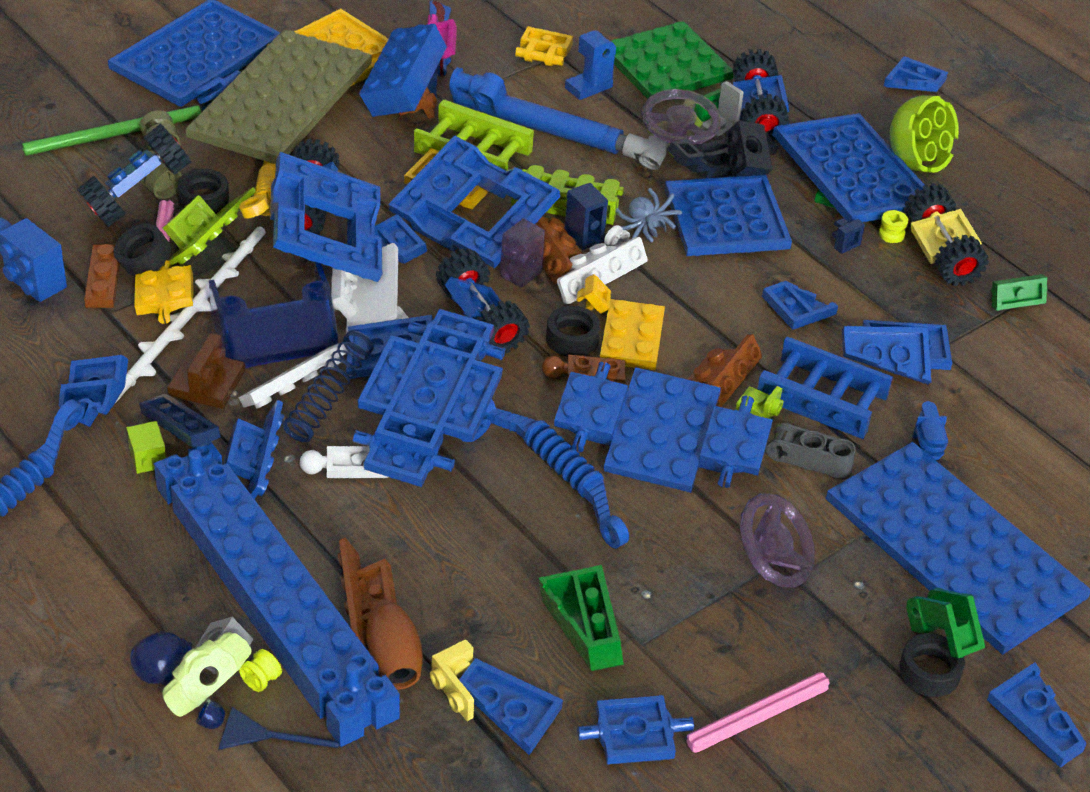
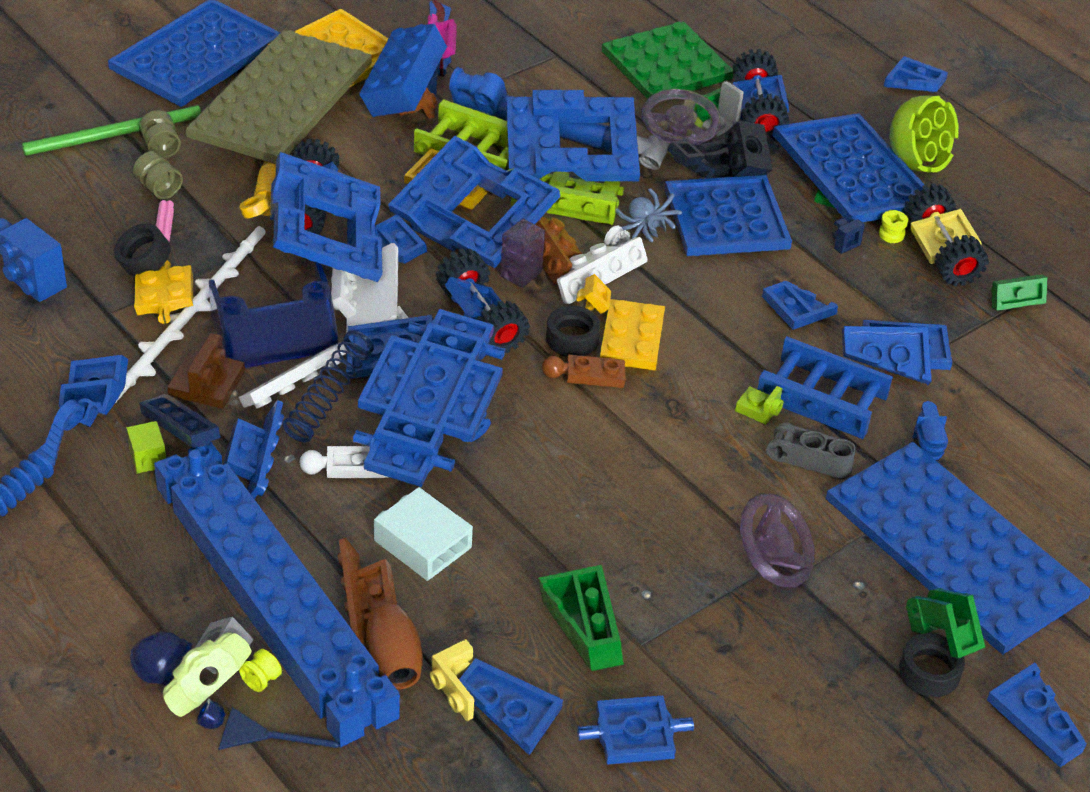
black plate [77,123,191,227] -> none
dark orange plate [84,244,120,308] -> none
lime bracket [163,187,256,266] -> none
black tyre [177,169,229,214] -> none
blue arm [193,70,241,111] -> none
blue piece [485,399,629,549] -> none
yellow plate [515,26,573,67] -> none
blue piece [554,362,773,493] -> none
blue piece [565,30,616,100] -> none
dark blue brick [565,183,608,250] -> none
bright pink axle [686,672,830,753] -> none
dark orange bracket [687,334,762,407] -> none
none -> light aqua brick [374,487,473,581]
none -> blue piece [506,90,640,181]

